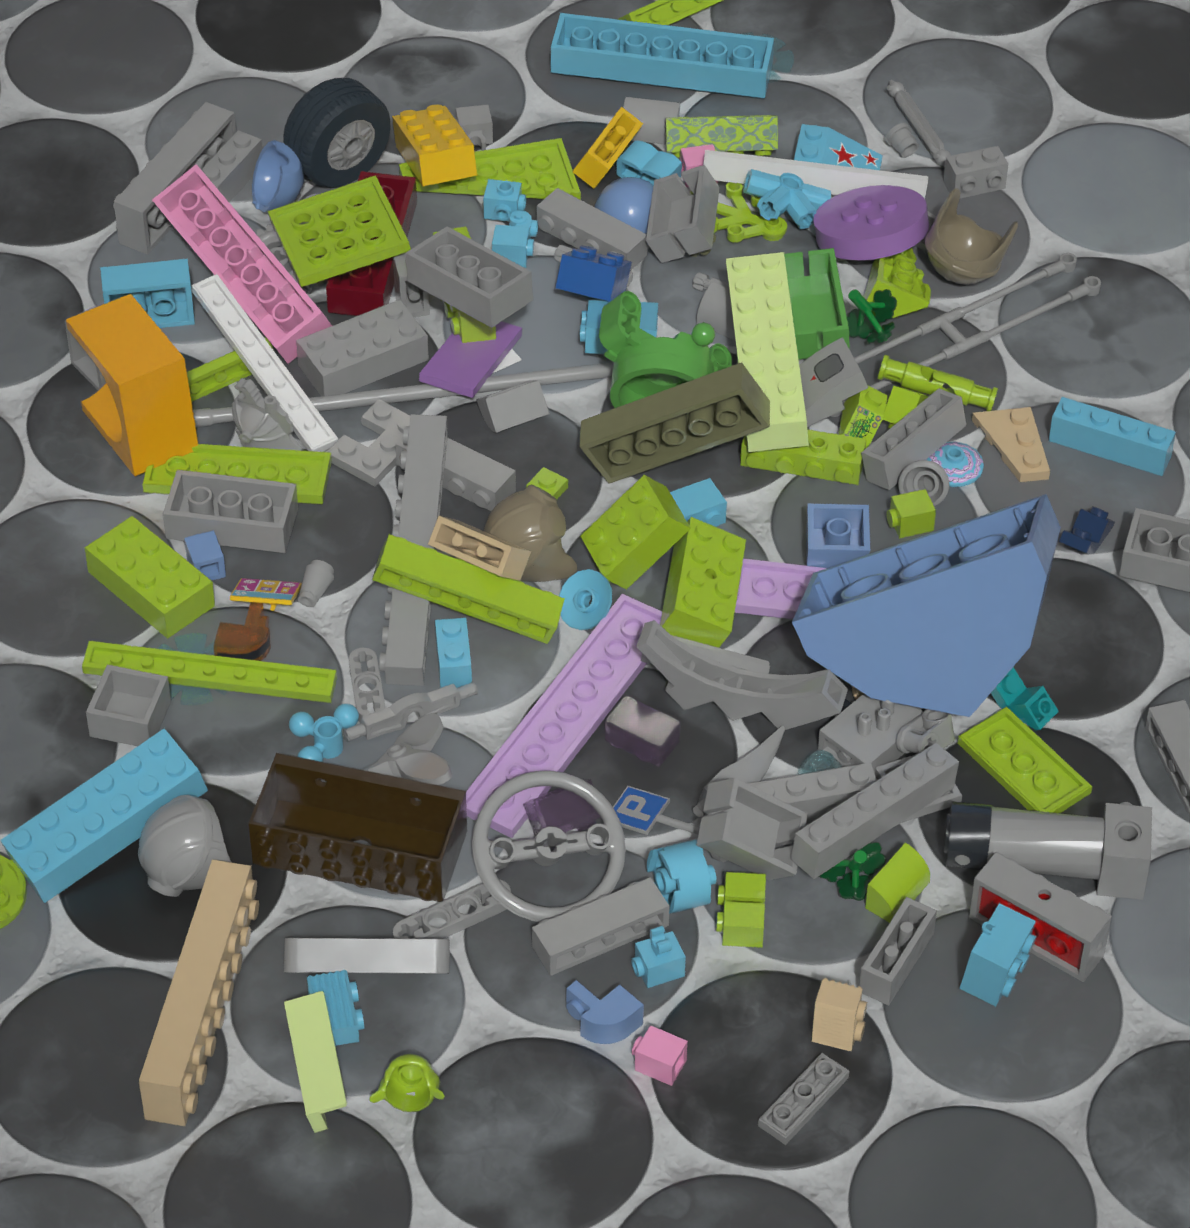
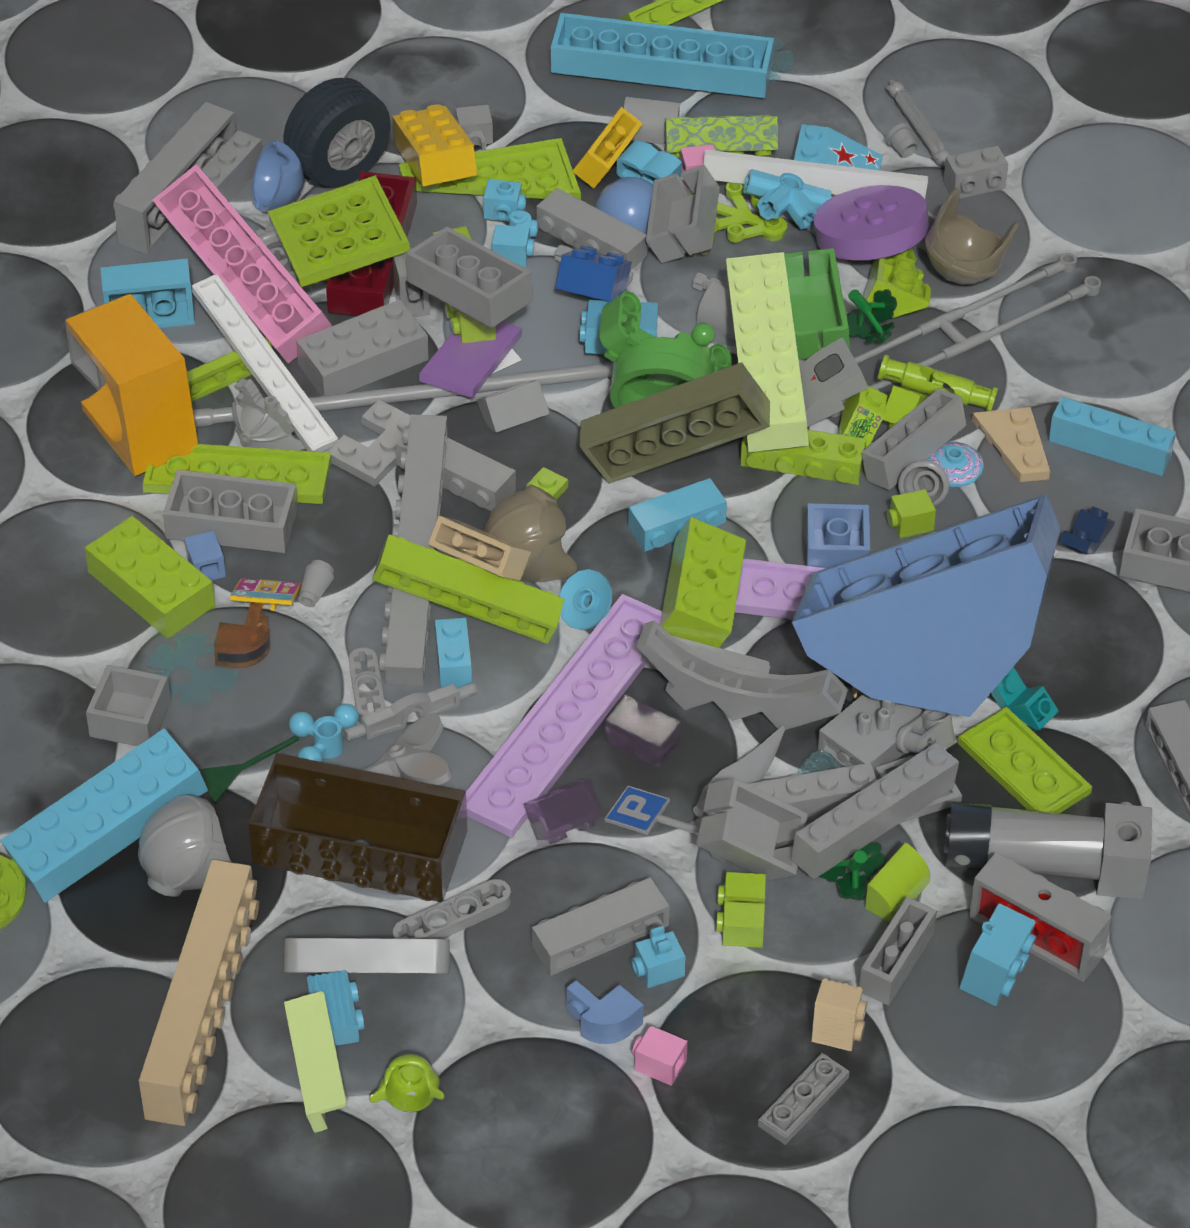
lime plate [82,641,337,703] -> none
light grey piece [472,771,626,922] -> none
lime brick [580,475,691,590] -> none
medium azure brick [647,839,717,914] -> none
none -> dark green piece [198,735,299,804]

